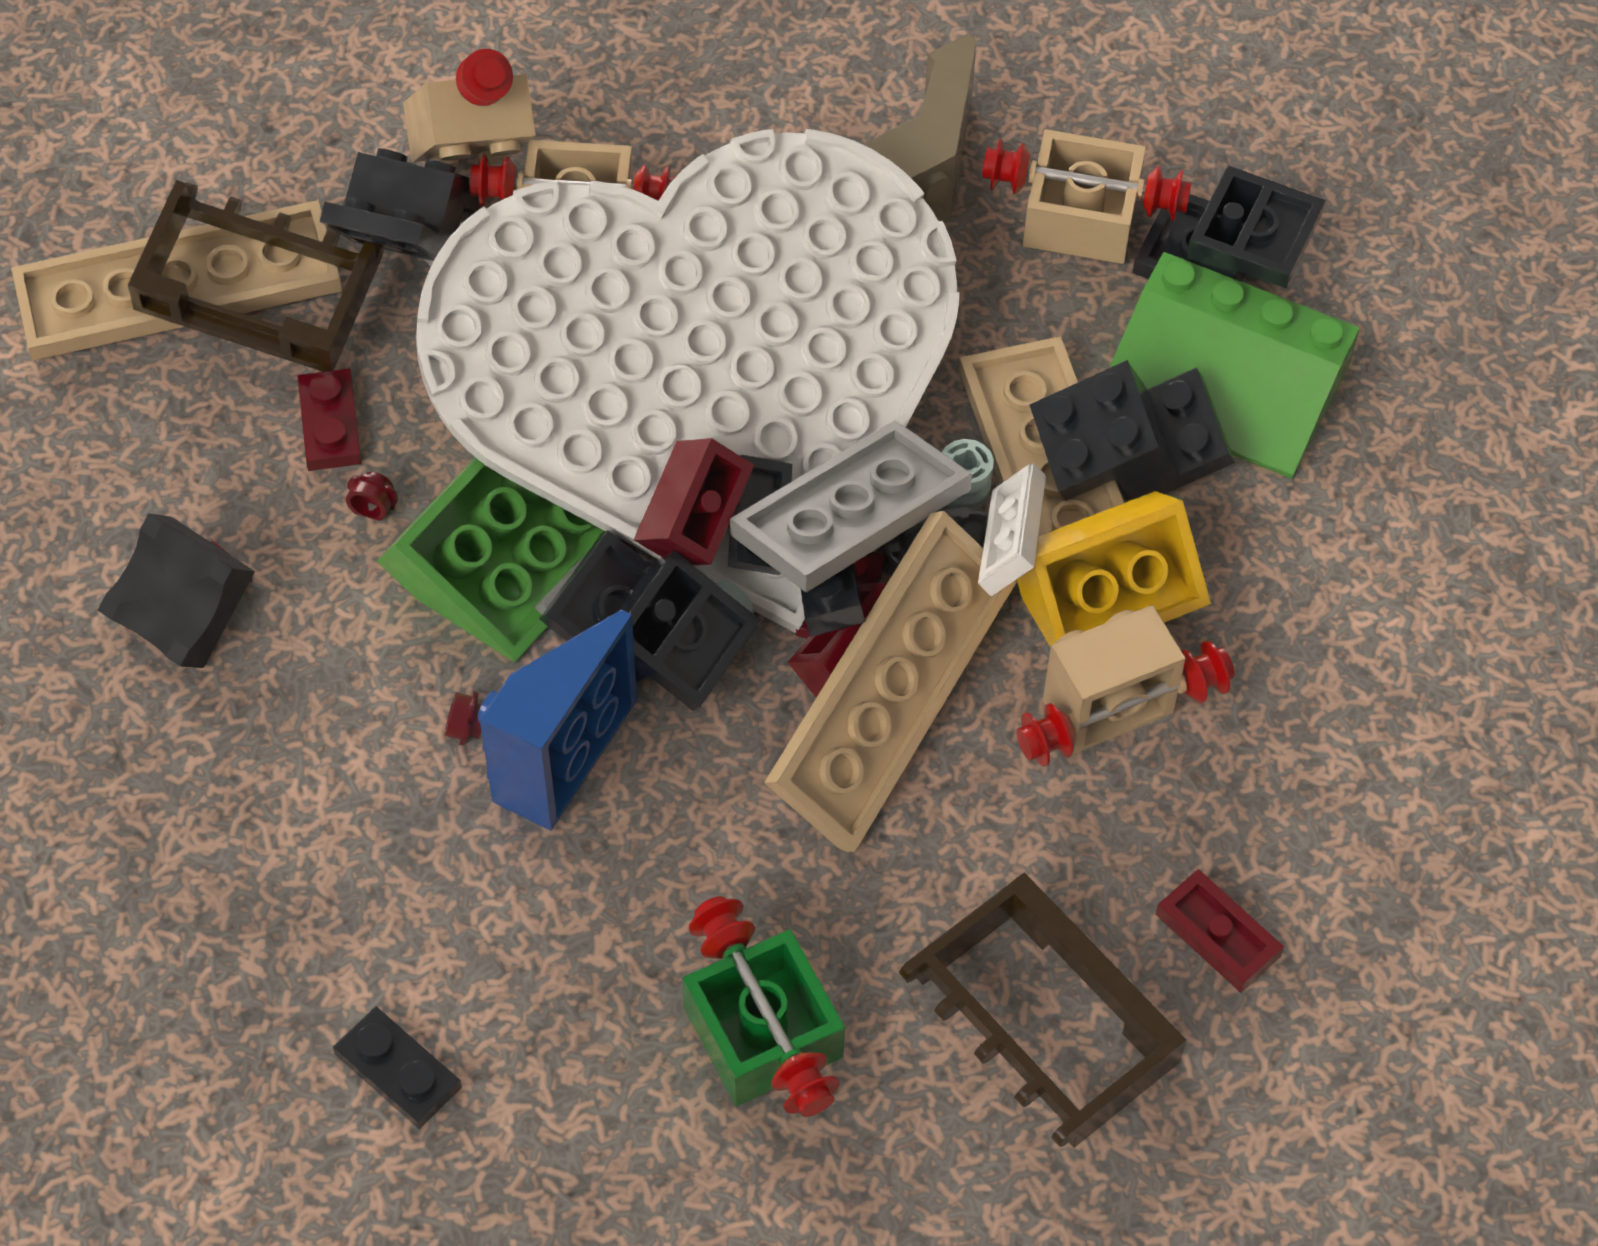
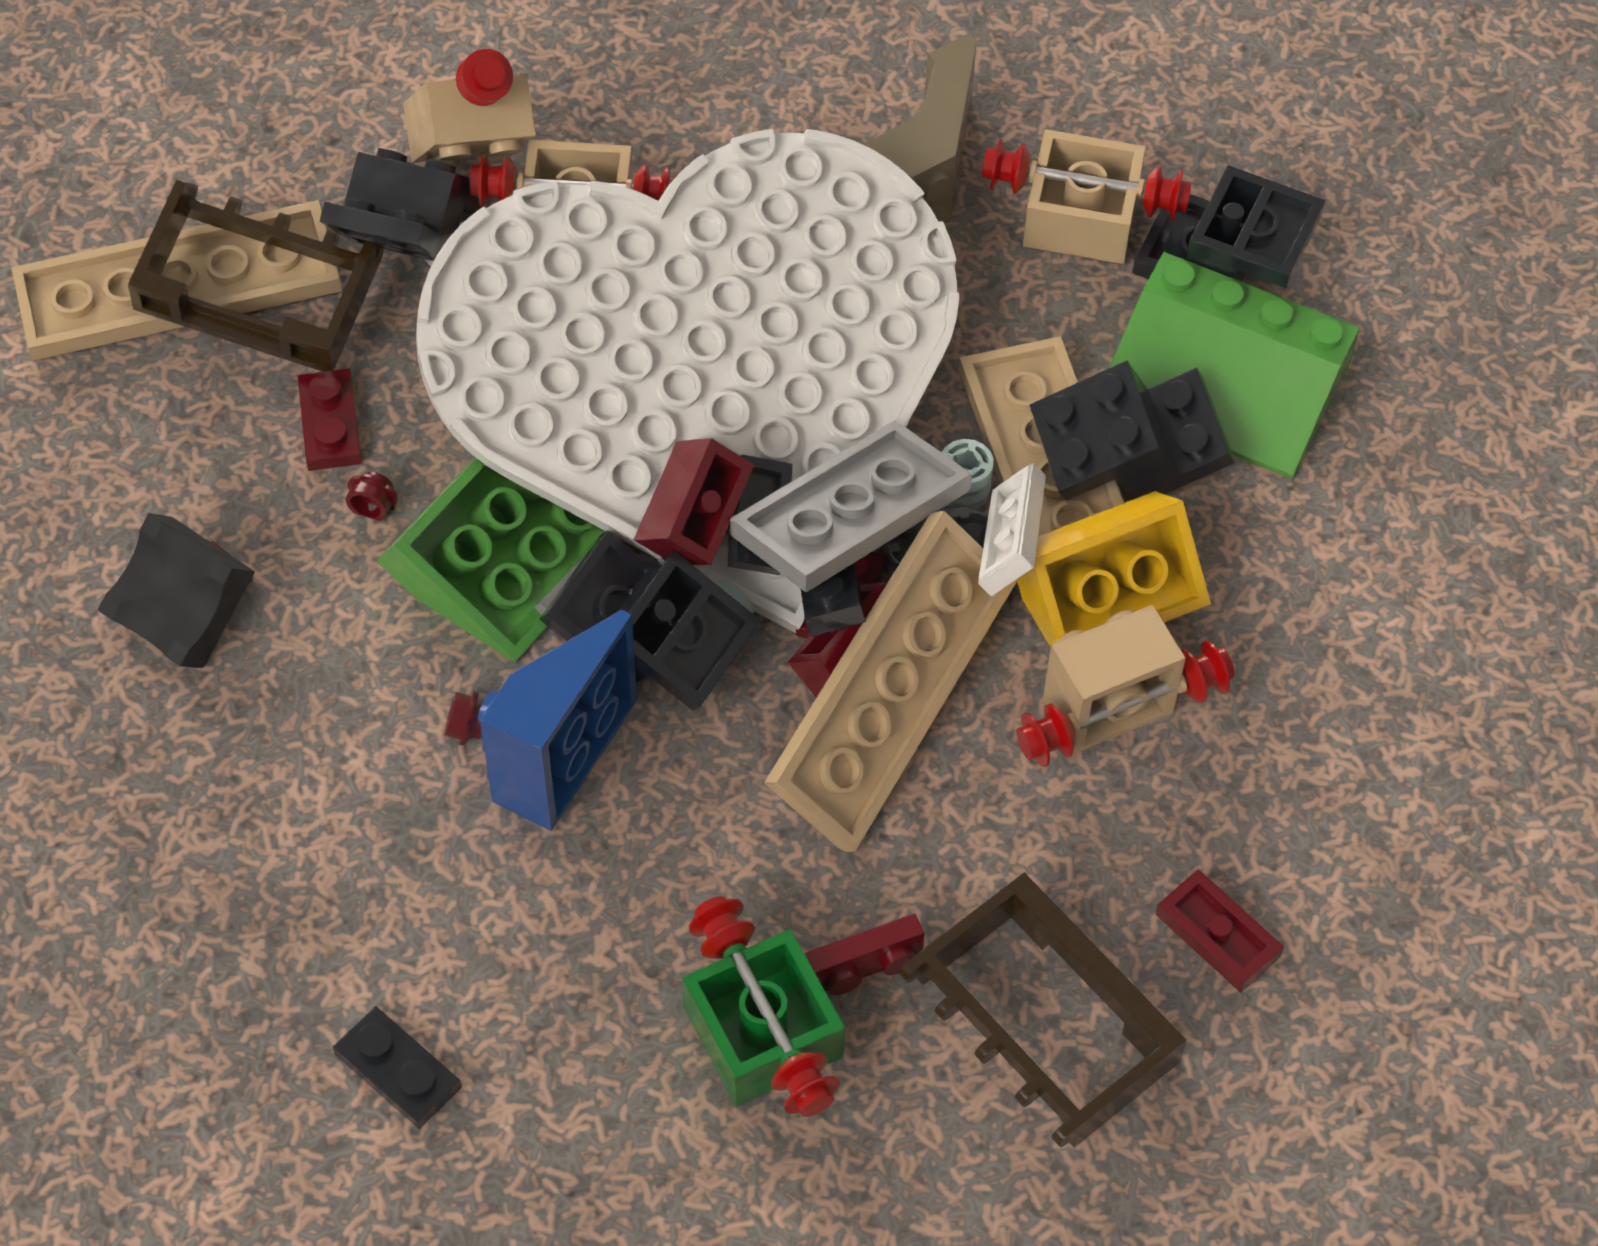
none -> dark red plate [805,913,925,995]

